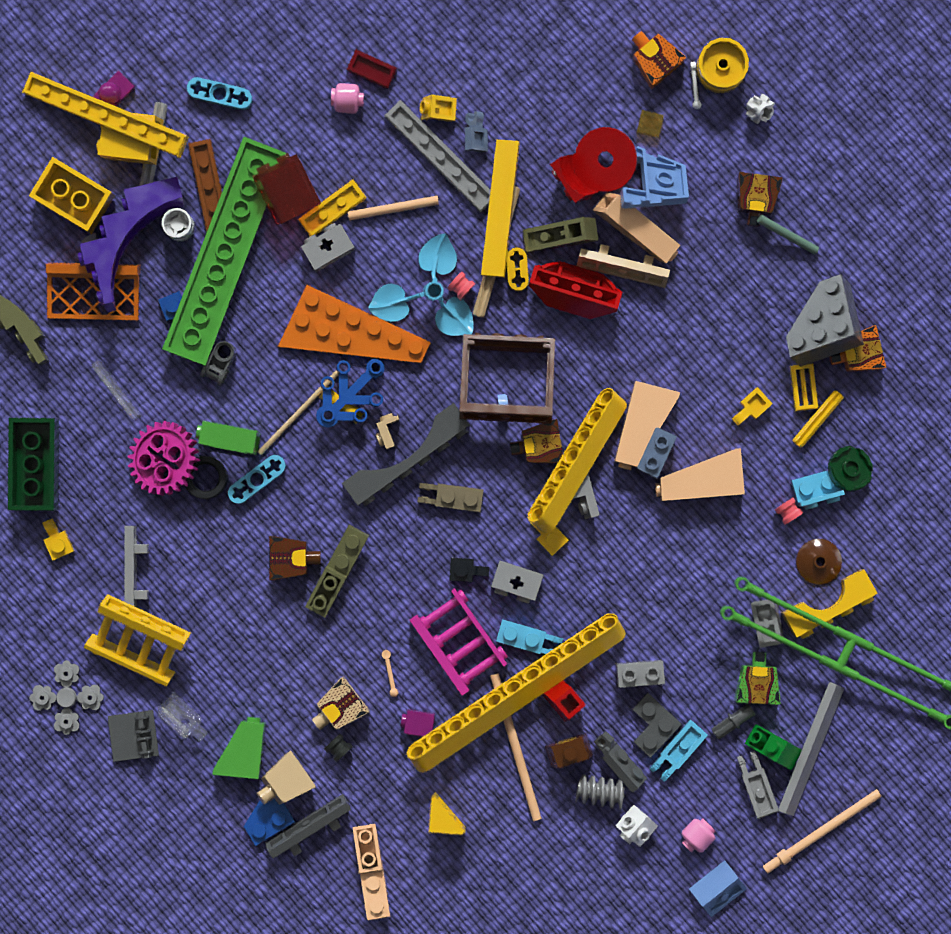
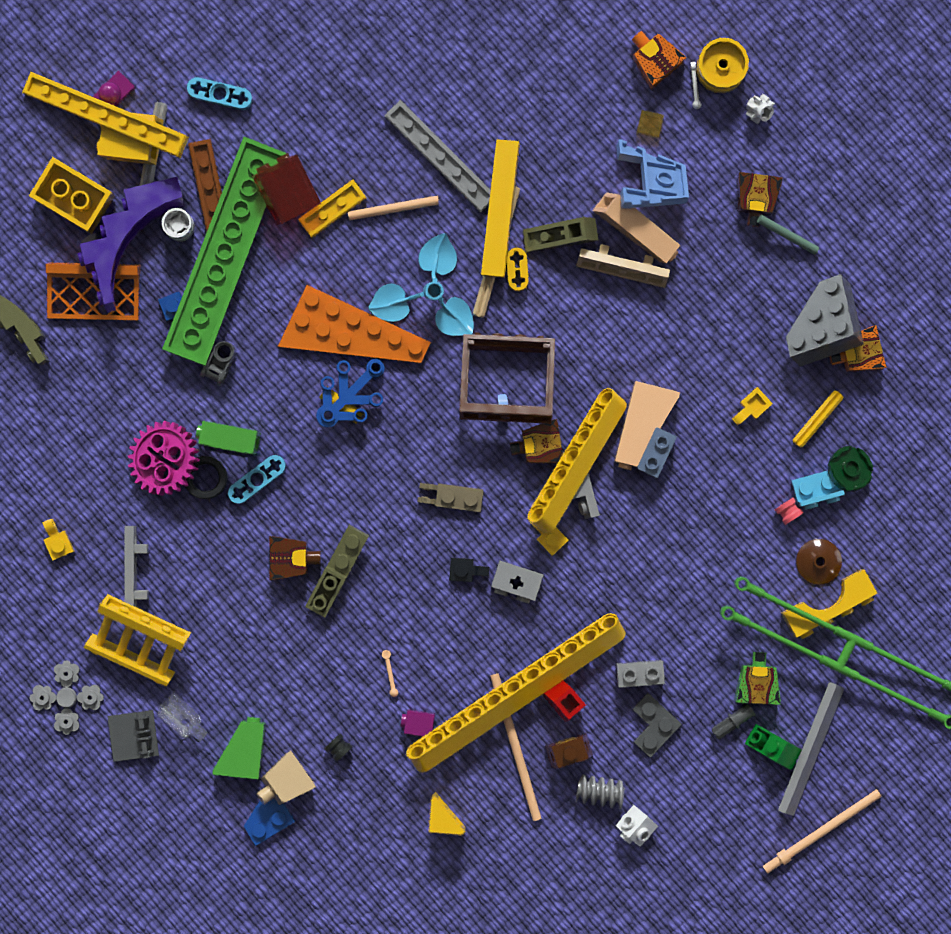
dark green brick [8,418,59,511] -> none
clear tile [91,360,142,420] -> none
tan axle [257,371,338,455] -> none
dark grey hinge [265,794,351,858] -> none
light grey brick [301,223,355,272] -> none
torso [312,676,370,730] -> none
bright pink head [331,83,364,114] -> none
dark grey arch [342,403,470,507] -> none
dark red tile [346,49,397,90] -> none
light nougat slope [353,824,391,921] -> none
tan bracket [376,413,400,450] -> none
dark pink fence [410,588,508,696] -> none
yellow bracket [419,94,457,122] -> none
coral wheel [447,272,476,301] -> none
sand blue plate [465,111,488,153] -> none
medium azure hinge [496,619,563,654] -> none
red wedge [529,261,622,319] -> none
red piece [550,127,637,203] -> none
dark grey hinge [594,731,647,792] -> none
medium azure hinge [650,720,708,782] -> none
light nougat slope [655,448,745,501] -> none
bright pink head [681,818,716,853] -> none
medium blue panel [689,860,747,917] -> none
light grey hinge [737,751,779,819] -> none
light grey hinge [751,599,784,648] -> none
yellow tile [790,363,818,411] -> none

